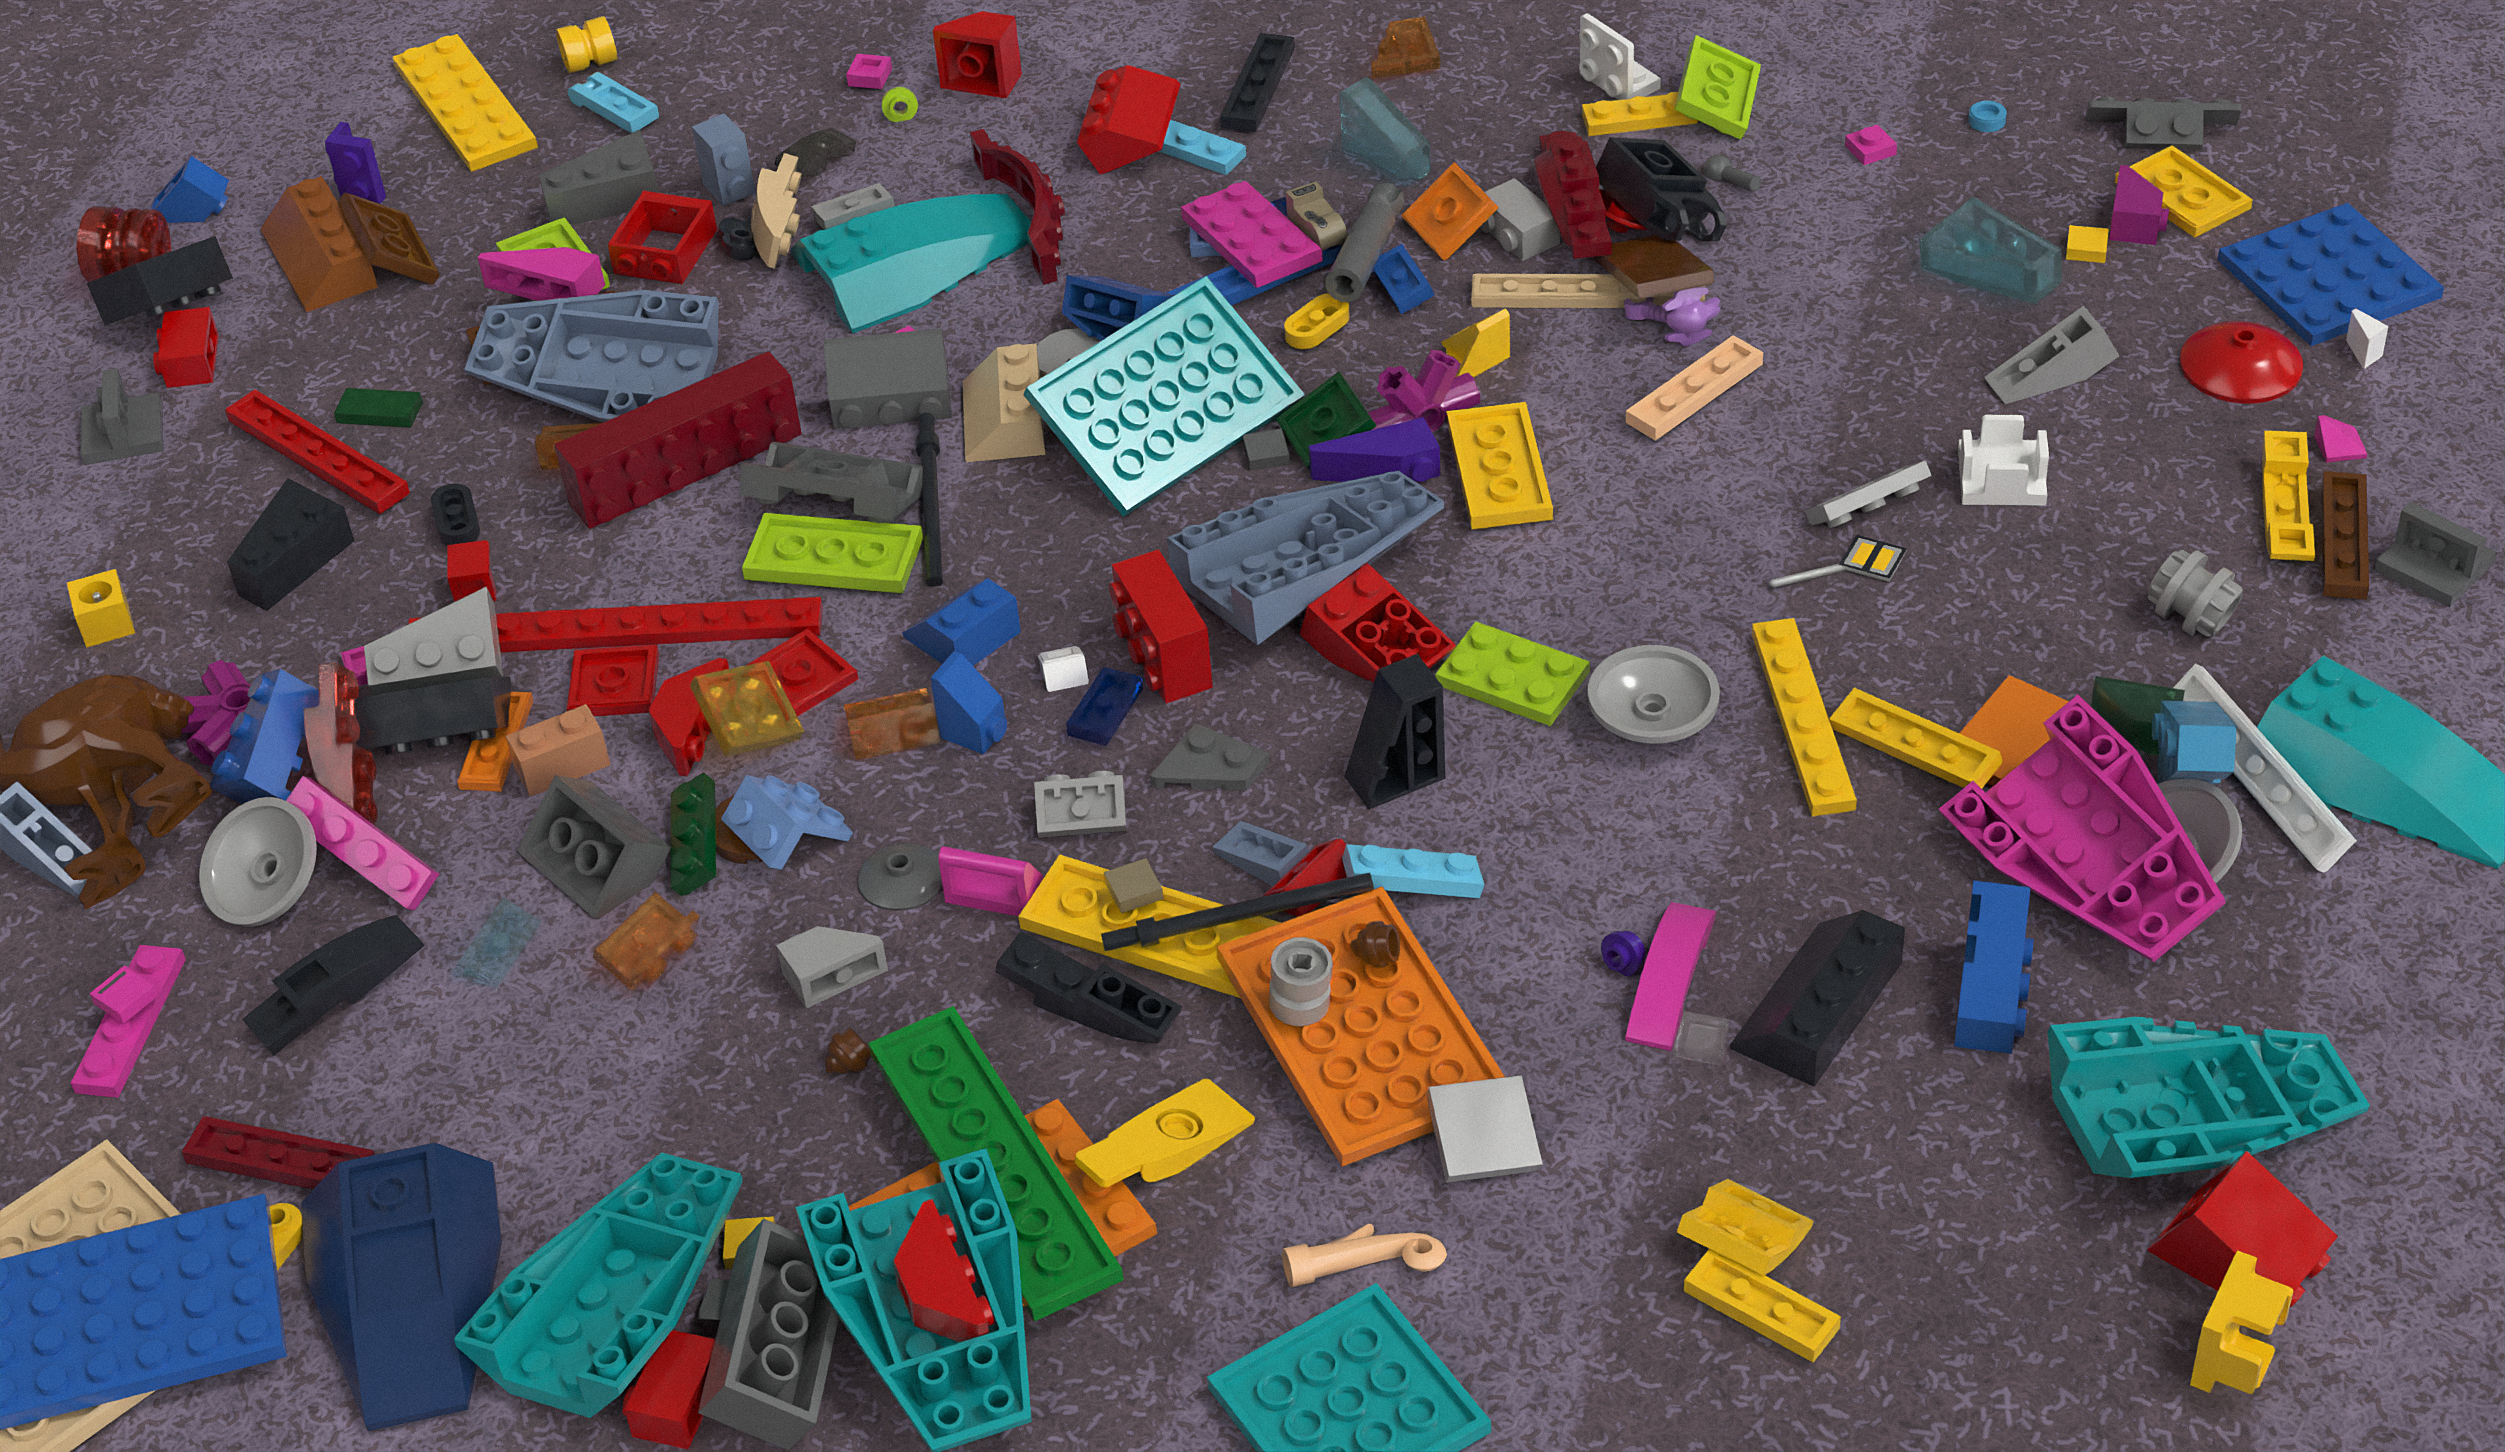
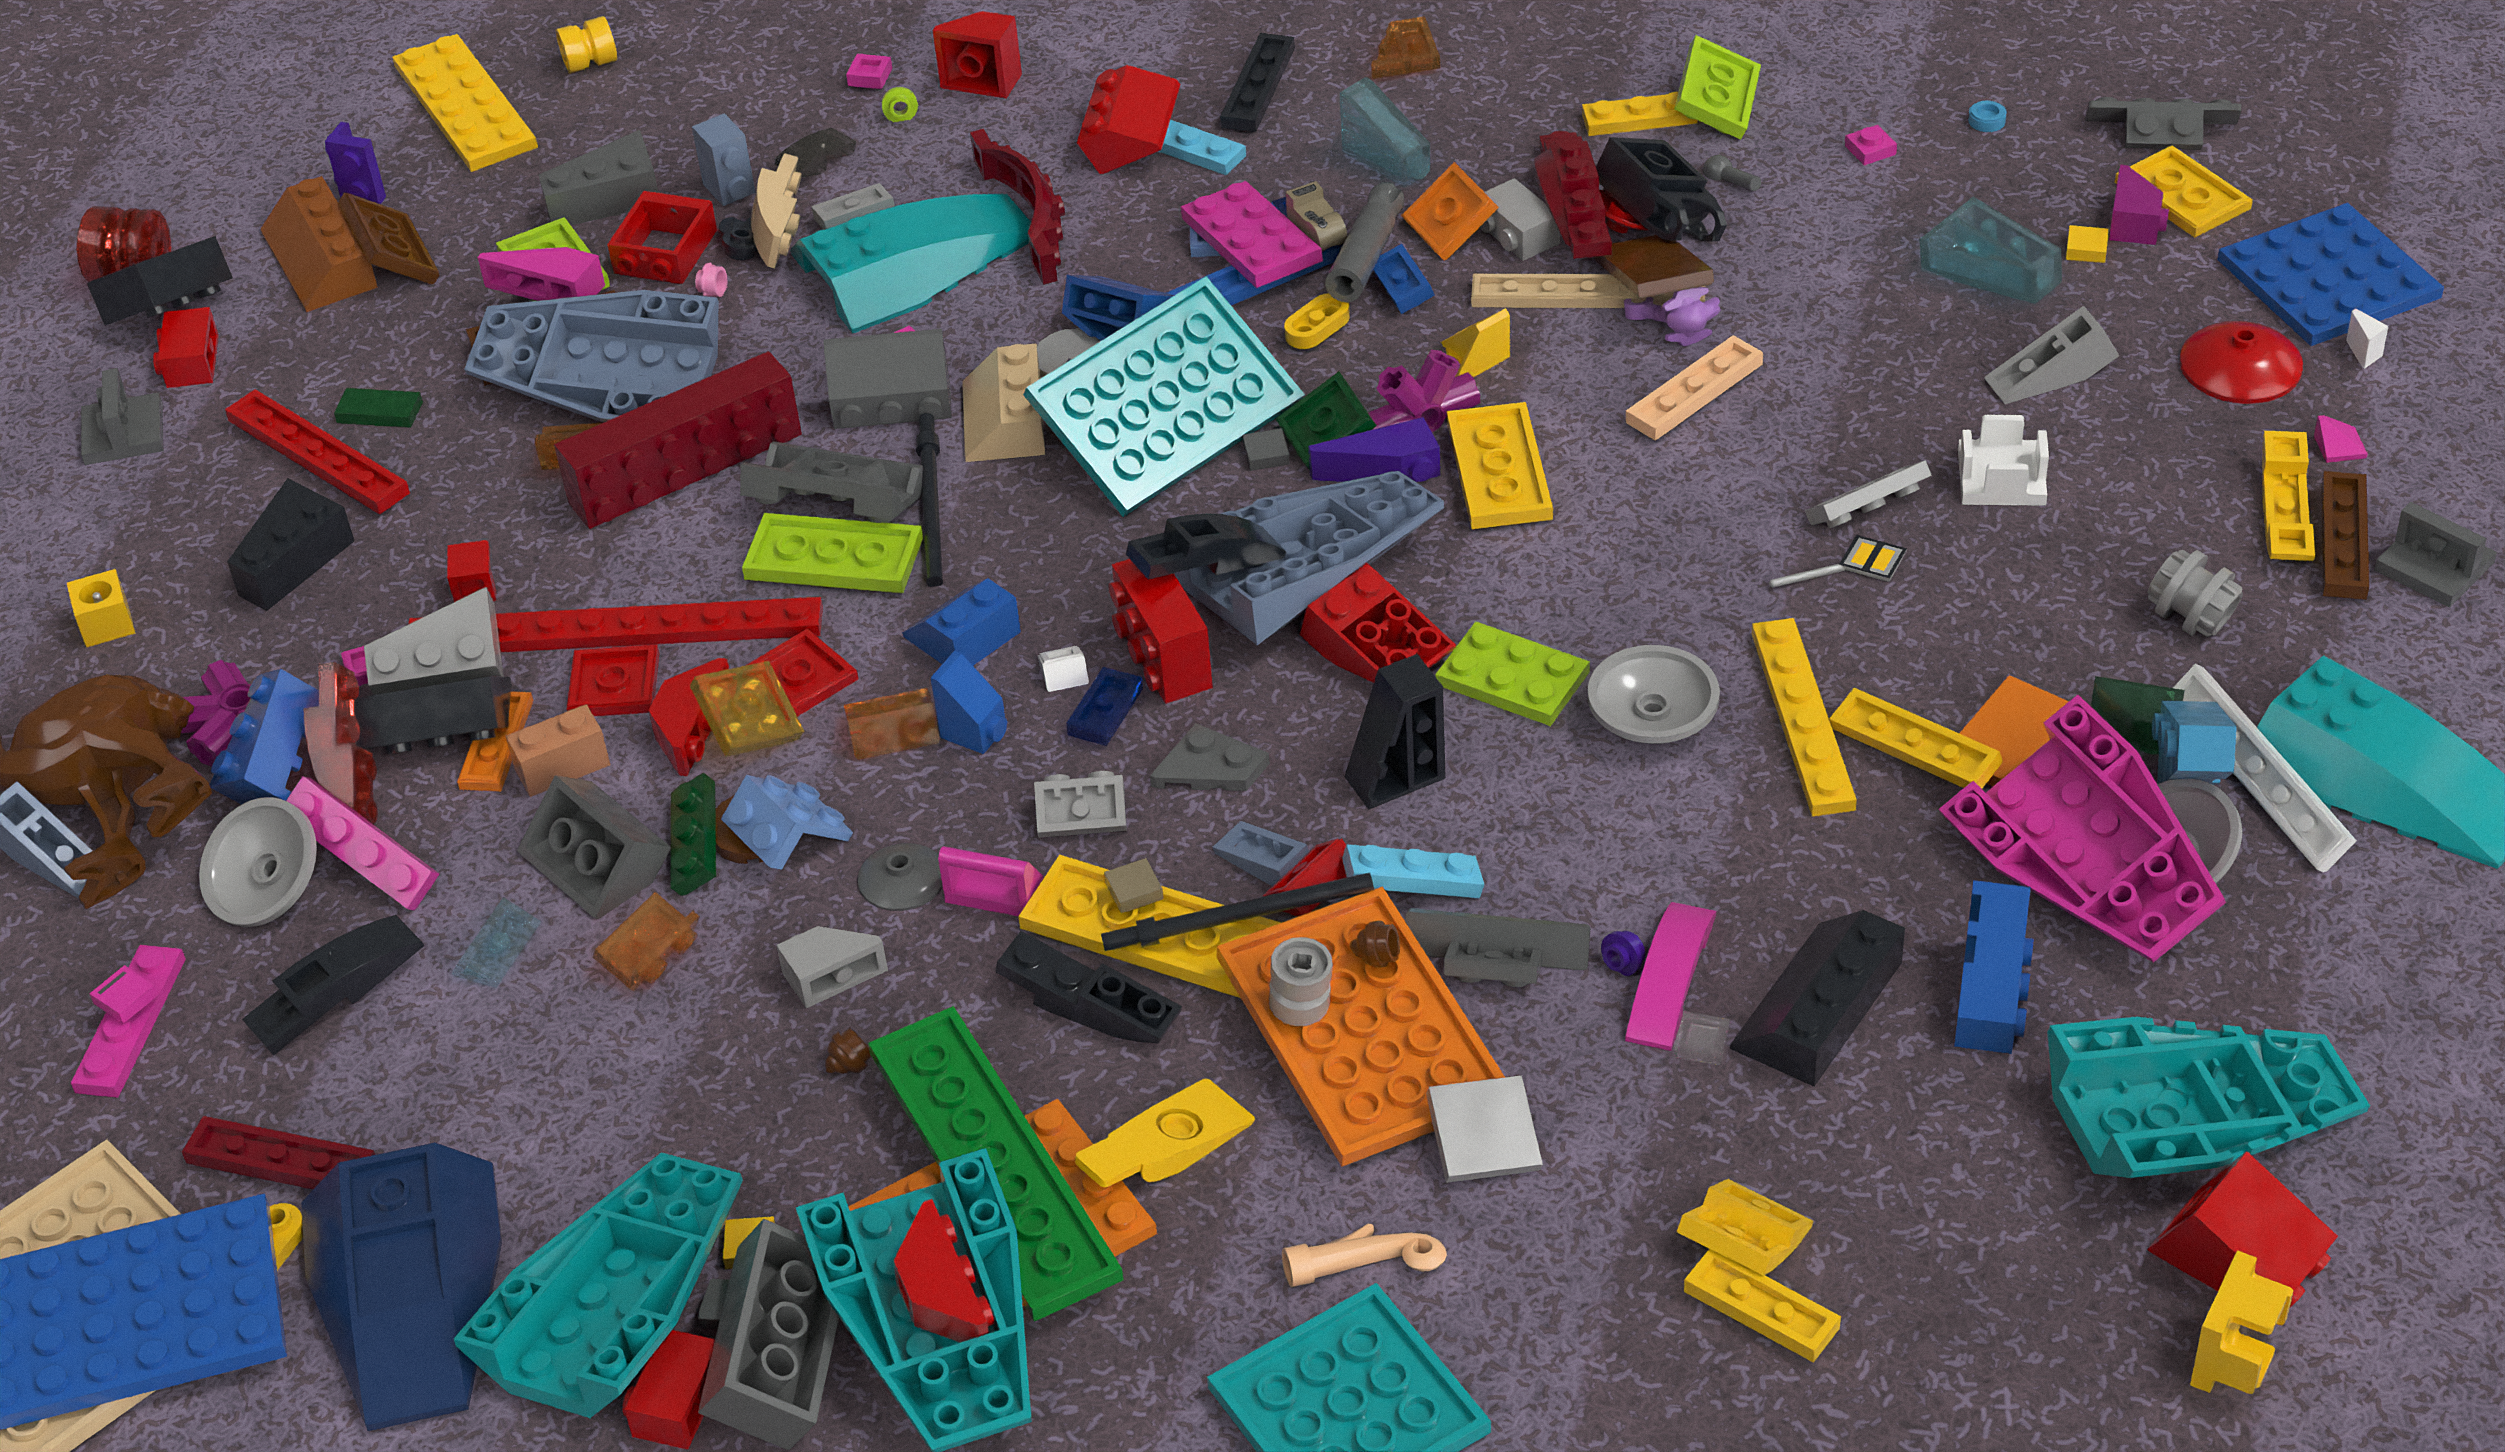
blue slope [145,156,229,223] -> none
black plate [431,483,480,546] -> none
medium azure plate [568,72,659,133] -> none
white bracket [1579,13,1661,100] -> none
none -> bright pink plate [695,263,728,297]
none -> black slope [1126,514,1286,580]
none -> dark grey bracket [1406,908,1591,987]

